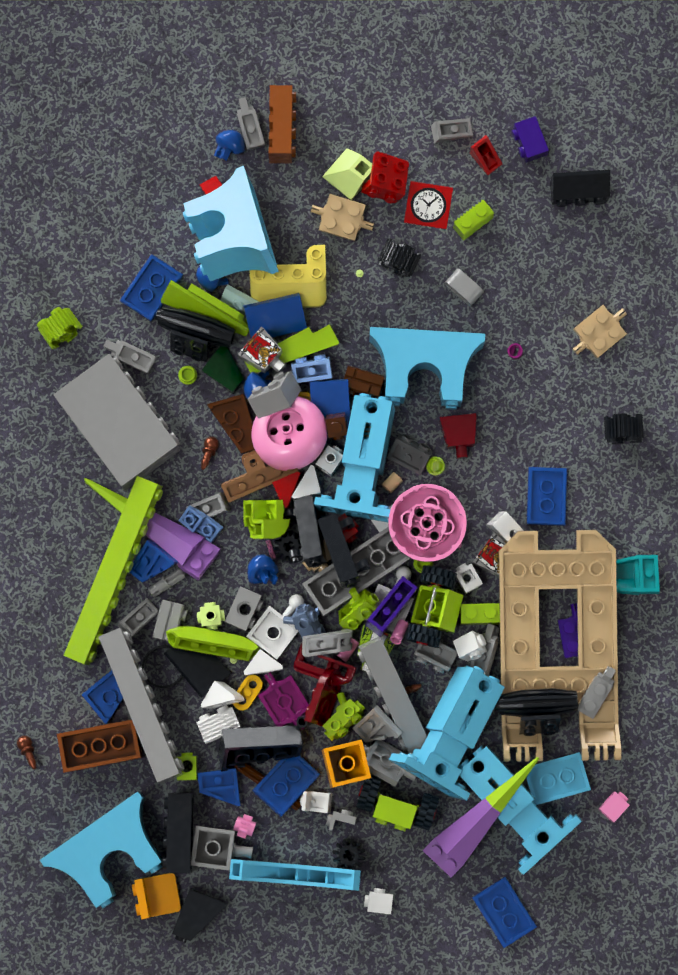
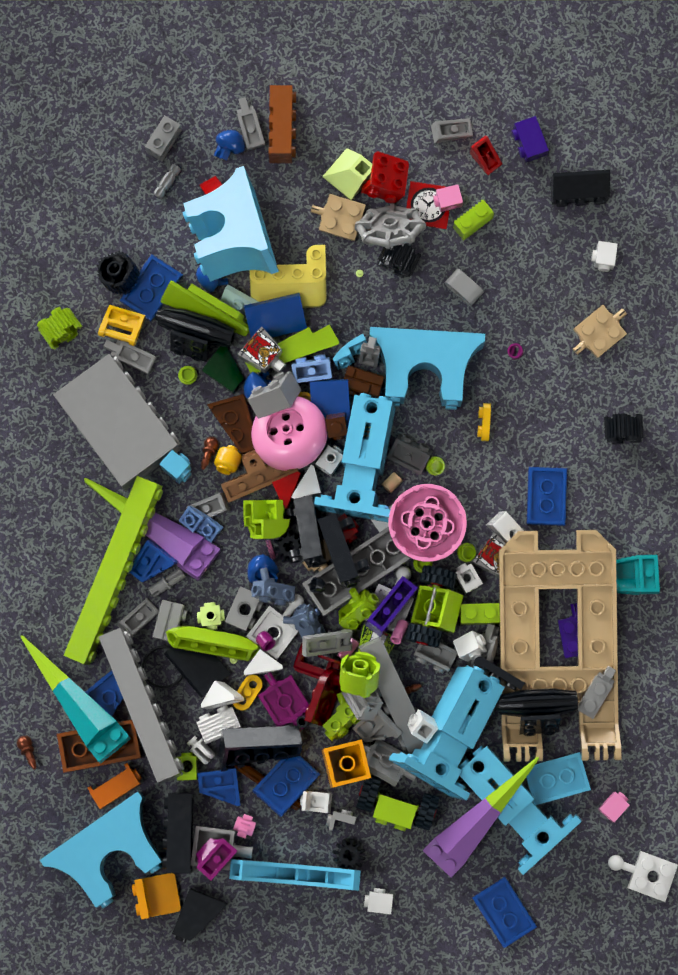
dark red torso [439,413,476,459] -> none
none -> teal plate [21,636,131,764]
none -> orange brick [88,763,142,809]
none -> black brick [97,251,140,295]
none -> yellow plate [98,305,145,346]
none -> light grey hinge [145,115,182,162]
none -> light grey axle [154,164,181,199]
none -> medium azure brick [159,450,192,484]
none -> white arm [187,736,215,764]
none -> magenta slope [196,838,237,881]
none -> yellow head [214,445,242,475]
none -> sand blue brick [251,567,295,606]
none -> magenta piece [256,631,276,651]
none -> black hinge [310,577,326,594]
none -> medium azure slope [333,334,367,370]
none -> lime brick [339,652,380,698]
none -> light grey hinge [342,690,383,721]
none -> light grey plate [355,203,426,249]
none -> light grey hinge [359,337,381,368]
none -> white brick [407,709,439,744]
none -> bright pink brick [433,185,463,212]
none -> lime plate [457,543,476,562]
none -> black plate [474,657,525,691]
none -> yellow plate [477,403,491,441]
none -> white brick [591,241,617,272]
none -> white plate [608,851,678,902]

